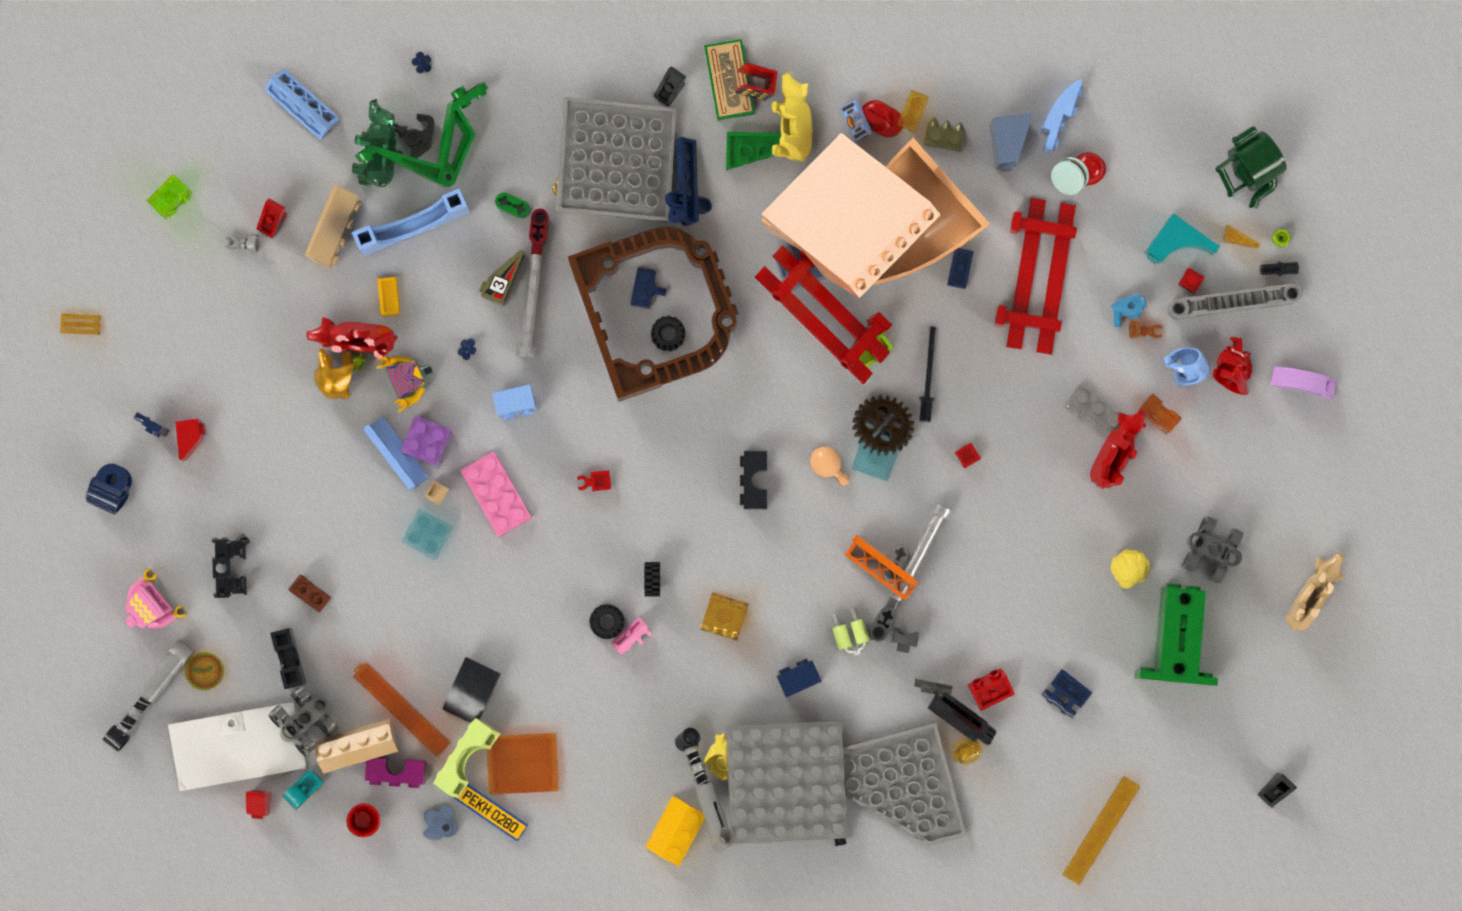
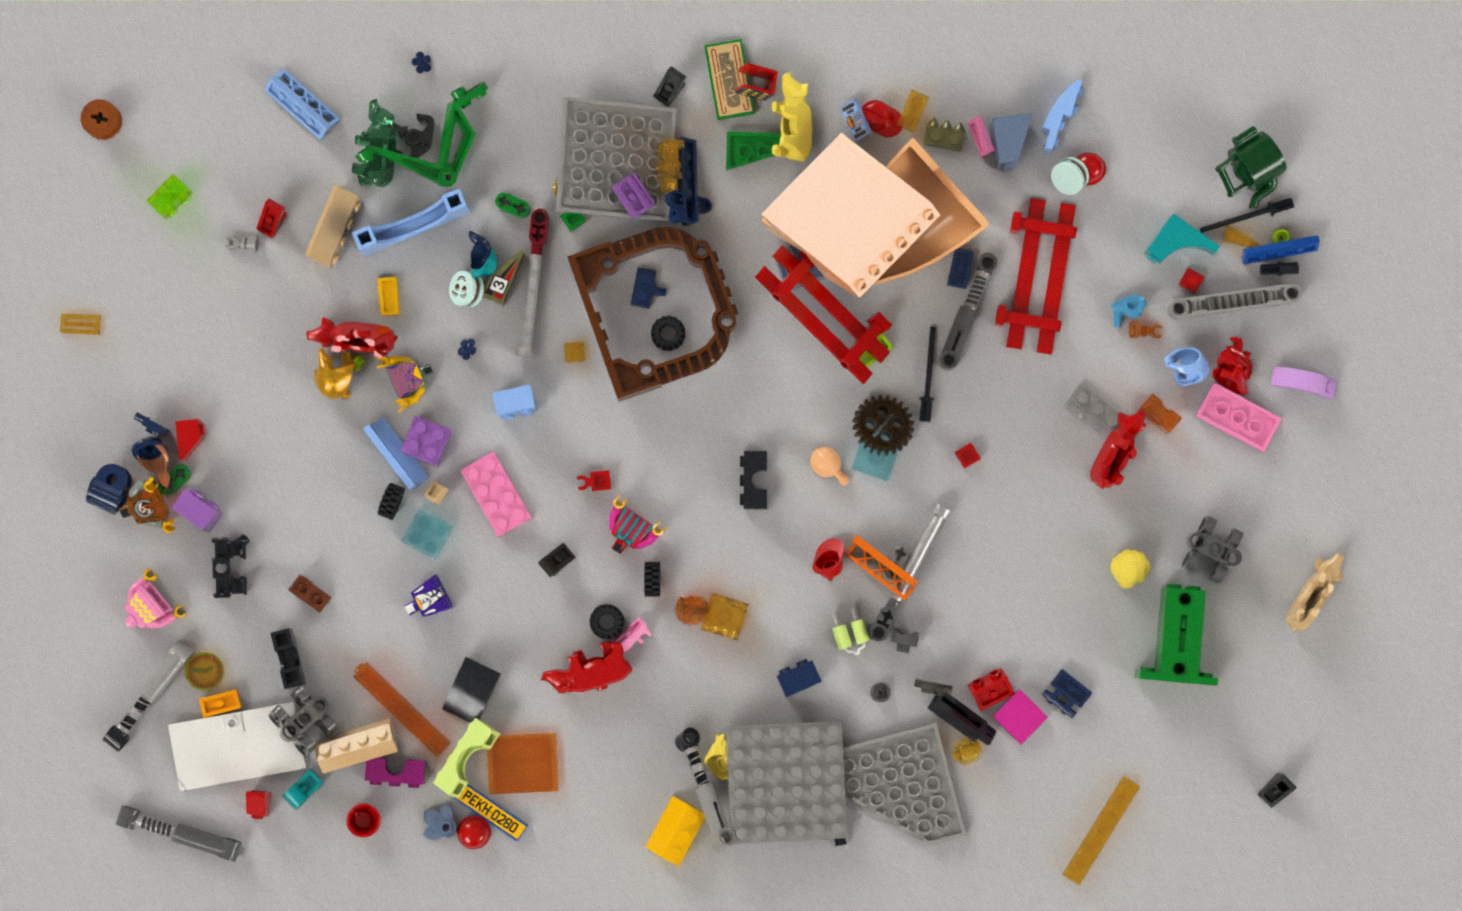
none -> dark orange piece [80,99,122,140]
none -> dark grey piece [116,805,242,861]
none -> torso [120,477,176,533]
none -> piece [131,436,171,488]
none -> green beam [158,465,191,496]
none -> medium lavender brick [171,489,223,532]
none -> light orange plate [199,689,242,718]
none -> black tyre [377,483,405,520]
none -> torso [405,575,454,617]
none -> light aqua head [449,271,484,307]
none -> red helmet [457,816,491,850]
none -> dark blue hair [469,231,498,278]
none -> pearl dark grey slope [538,543,576,577]
none -> red animal [540,641,632,694]
none -> green plate [560,213,587,232]
none -> clear yellow plate [564,342,585,363]
none -> torso [609,495,667,554]
none -> medium lavender plate [611,172,655,219]
none -> clear yellow hips [656,139,684,192]
none -> clear orange hair [675,595,709,626]
none -> red piece [812,538,845,581]
none -> dark grey tile [870,683,890,702]
none -> dark grey piece [938,253,997,371]
none -> bright pink tile [968,116,995,158]
none -> dark pink slope [993,689,1048,745]
none -> bright pink plate [1195,382,1282,452]
none -> black piece [1200,198,1294,233]
none -> blue tile [1242,235,1320,265]

